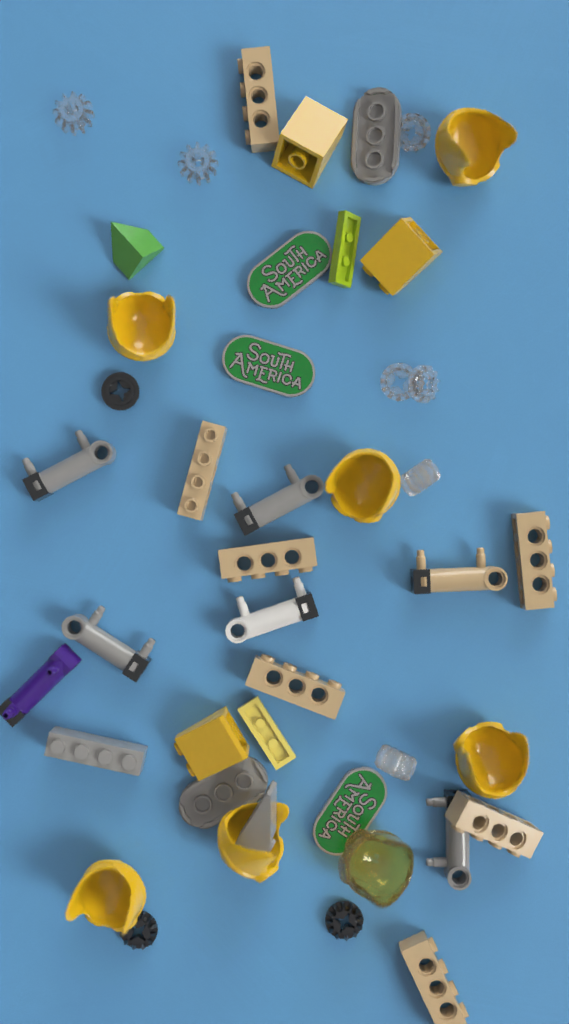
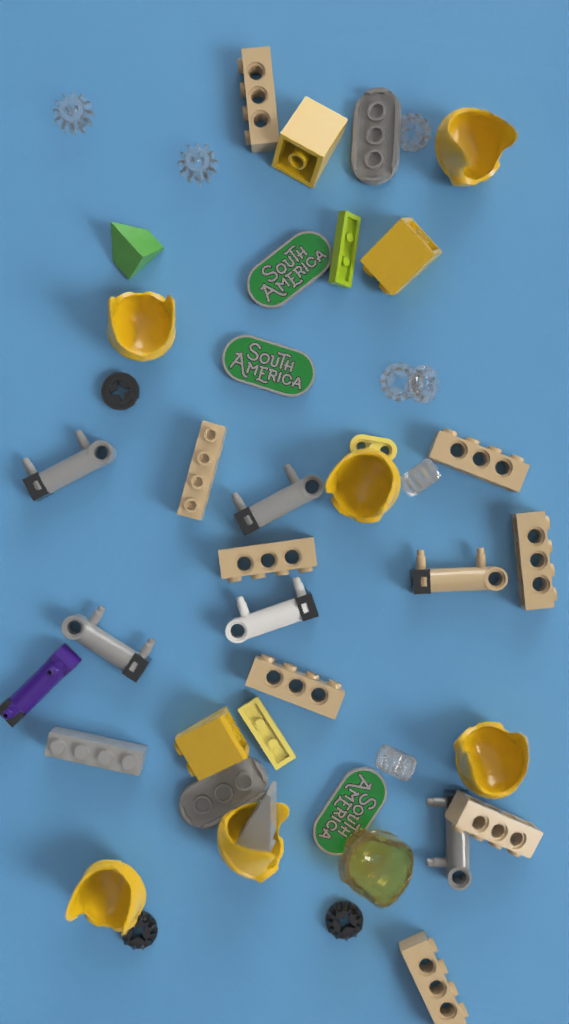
none -> light yellow plate [349,434,397,460]
none -> tan brick [426,428,530,493]

